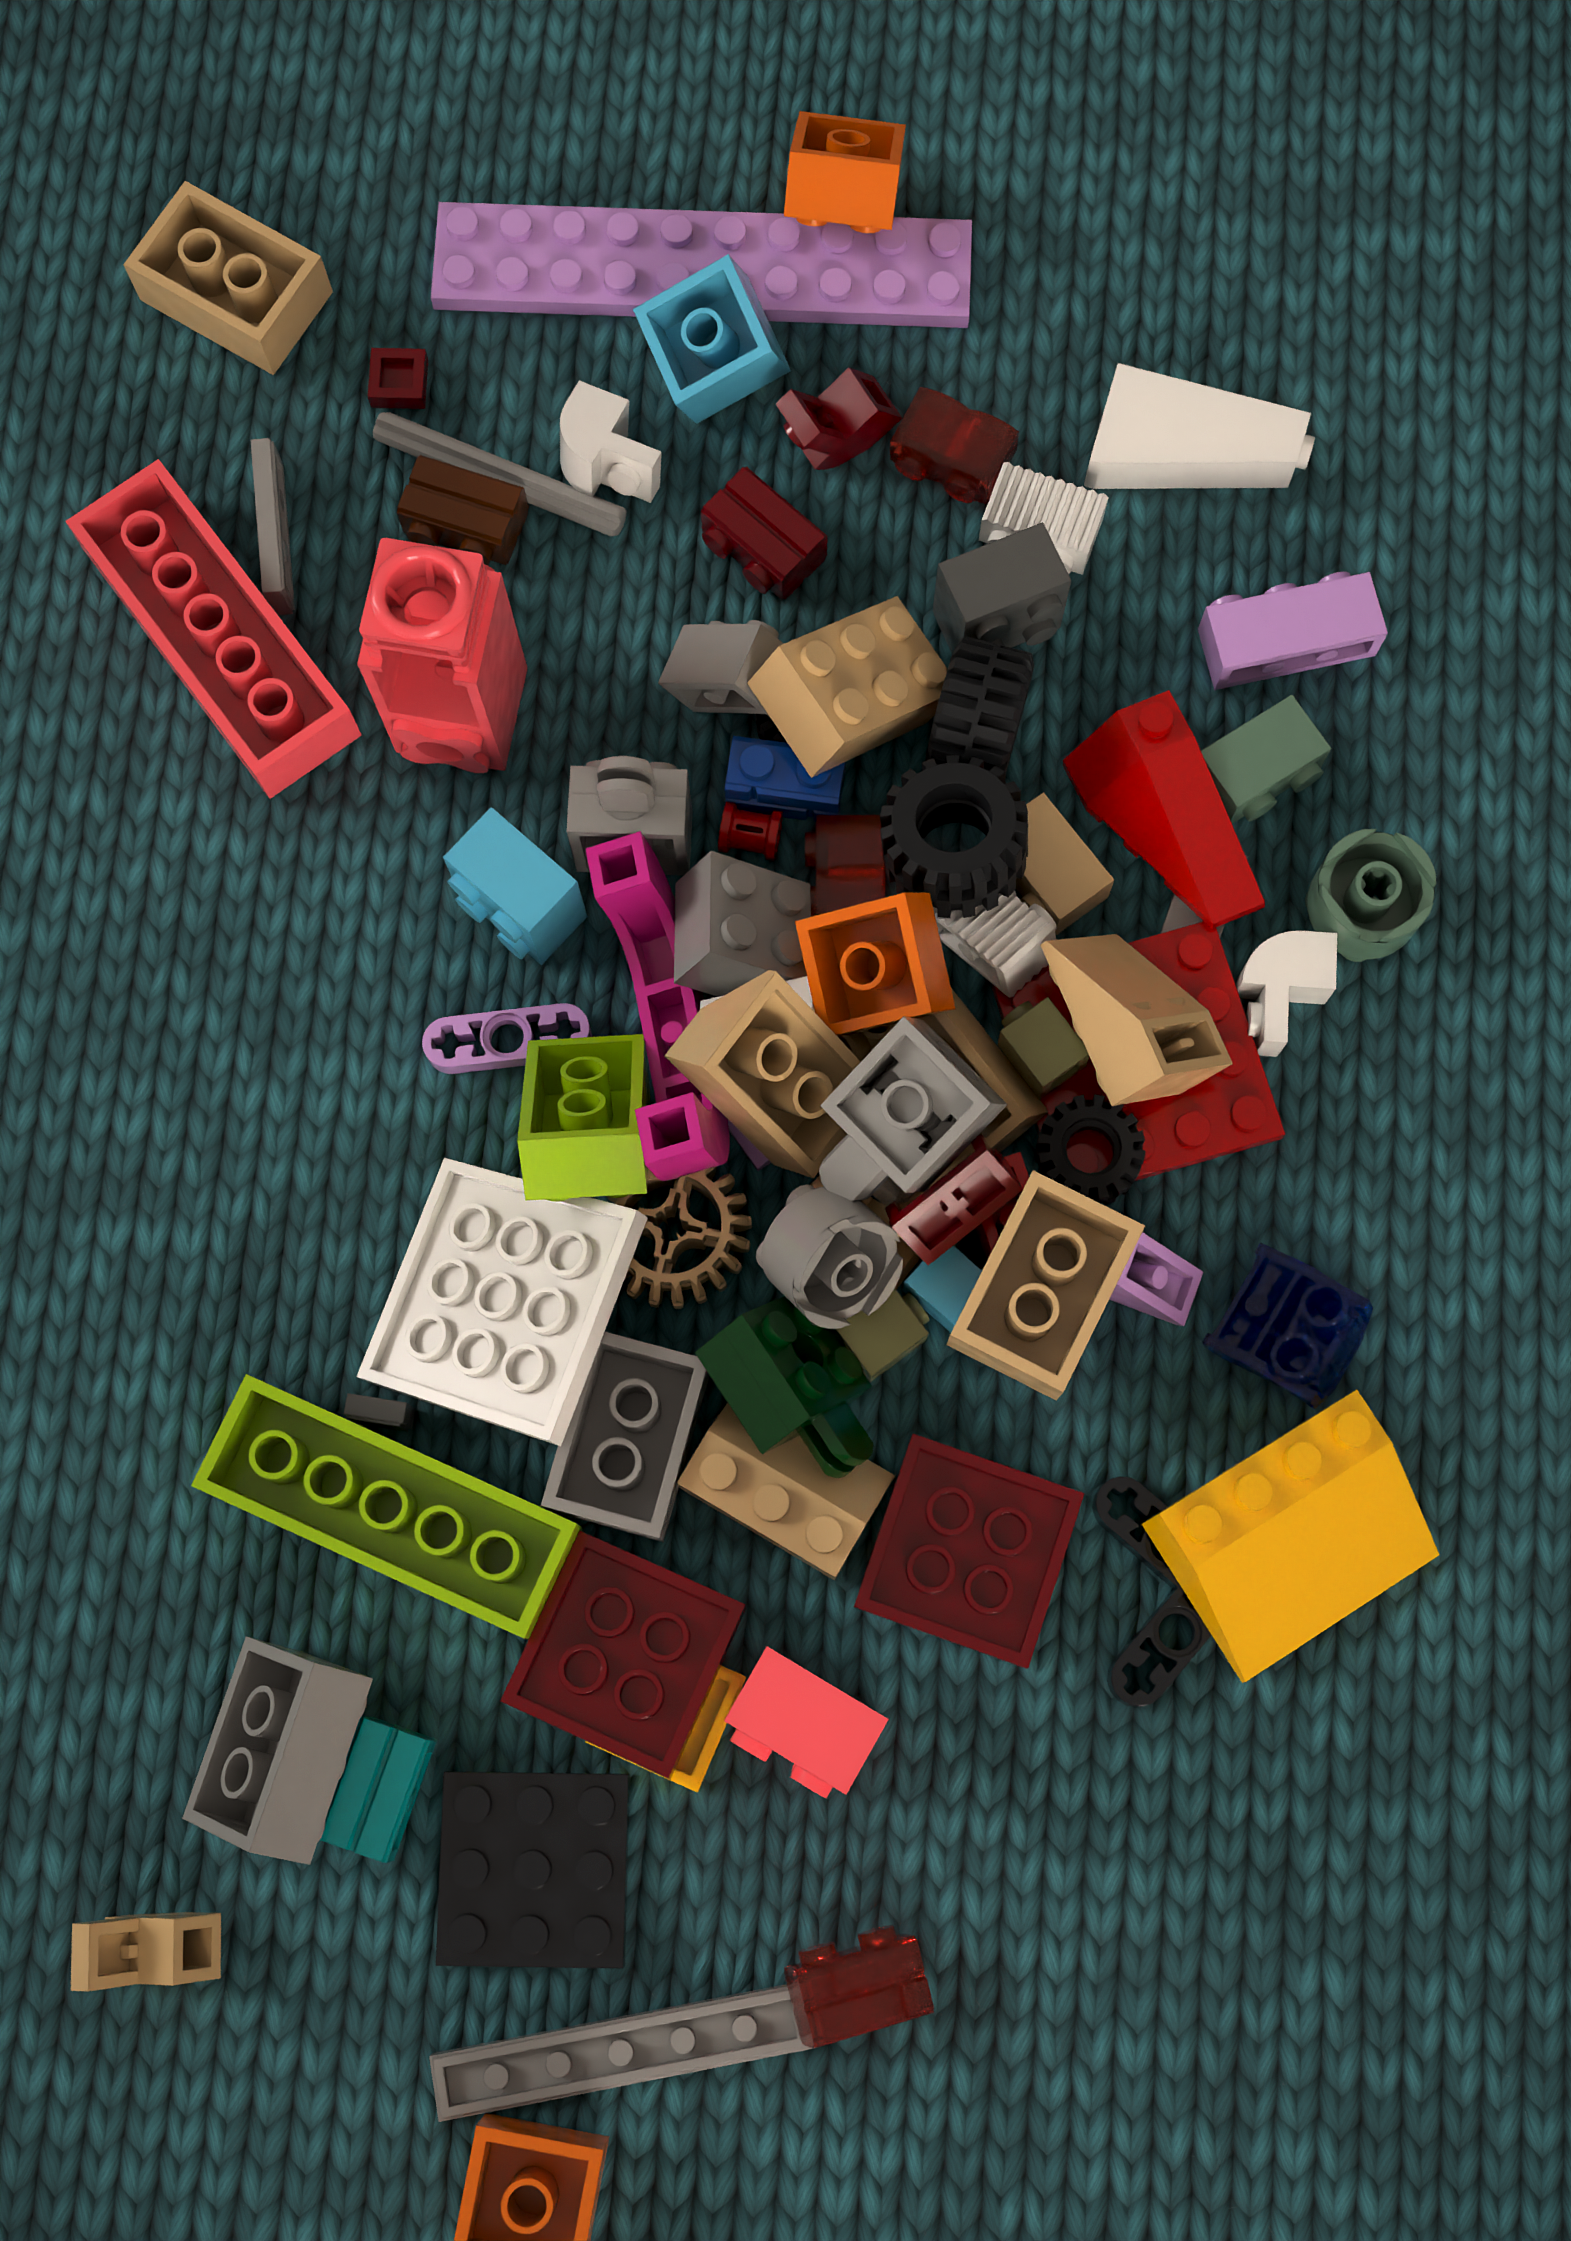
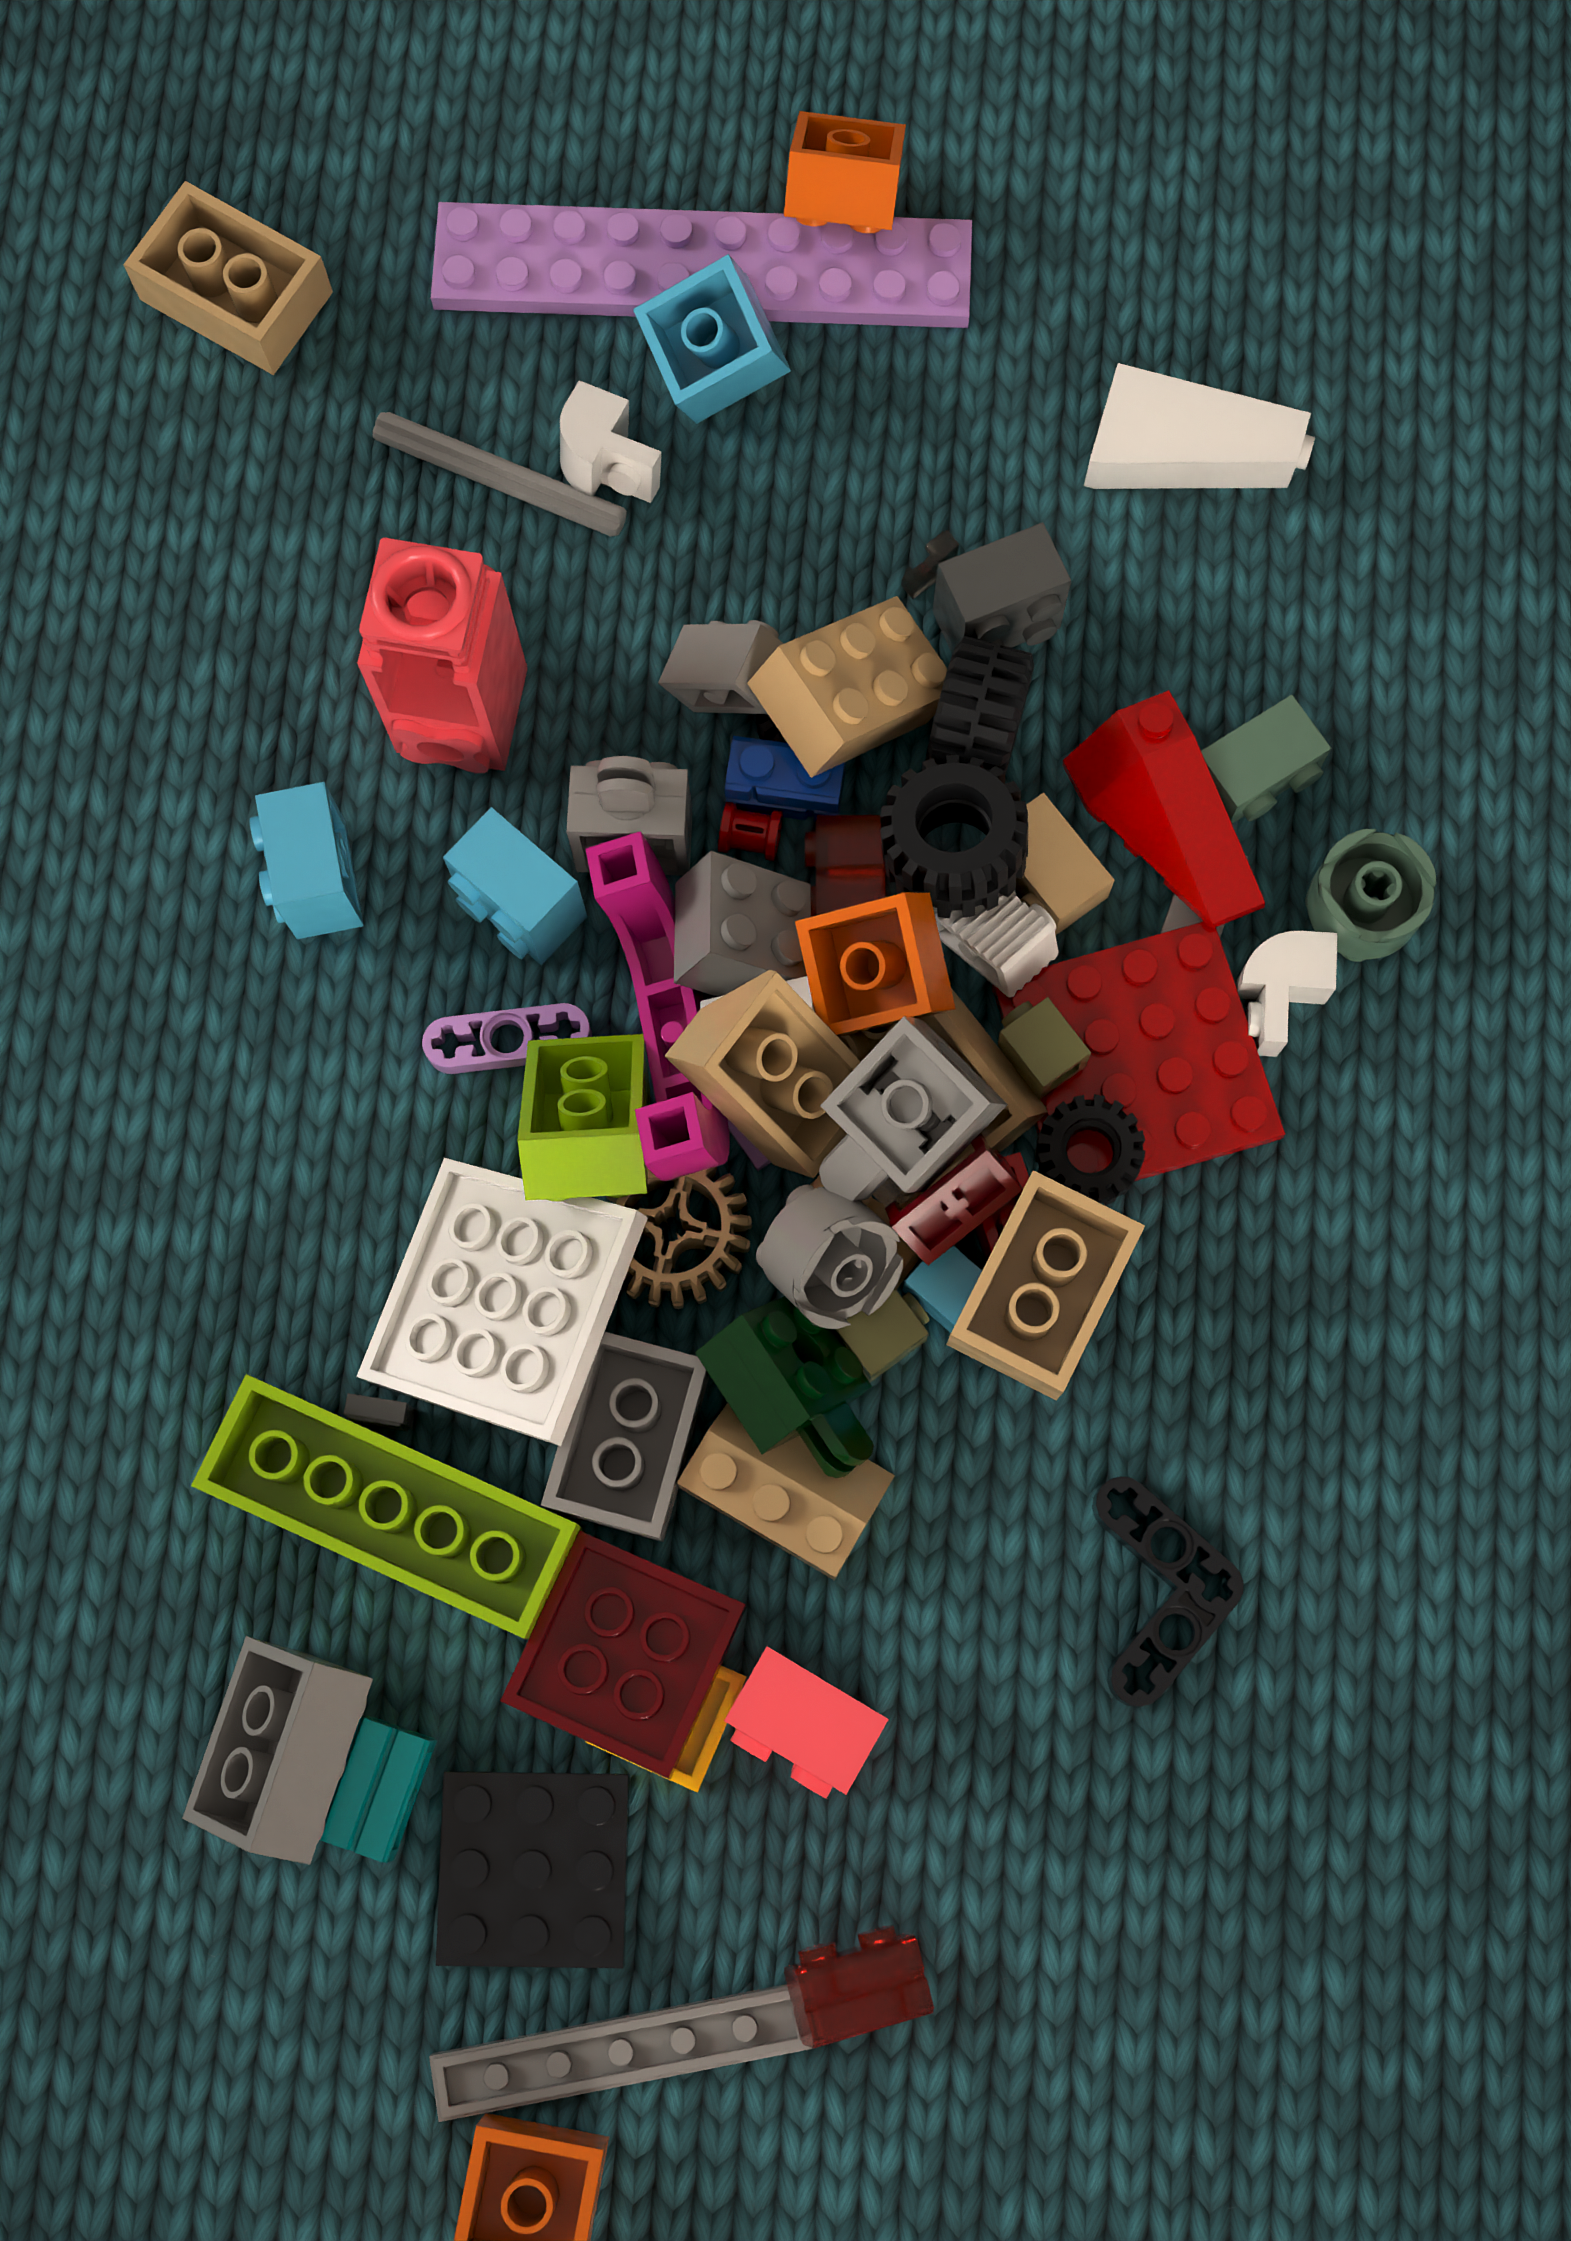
coral brick [65,459,362,799] -> none
tan brick [71,1912,221,1992] -> none
light grey tile [250,438,295,616] -> none
dark red plate [368,348,428,409] -> none
reddish brown brick [397,455,529,565] -> none
dark red brick [701,467,828,600] -> none
dark red brick [776,367,902,470] -> none
dark red plate [853,1433,1085,1669] -> none
clear red brick [890,387,1019,504] -> none
white brick [979,462,1109,575] -> none
tan slope [1040,934,1233,1106] -> none
lavender slope [1109,1232,1203,1326] -> none
yellow slope [1142,1390,1440,1683] -> none
lavender brick [1198,572,1388,690] -> none
clear blue slope [1202,1243,1373,1409] -> none
none -> medium azure brick [250,782,364,939]
none -> clear smoke tile [901,530,959,599]

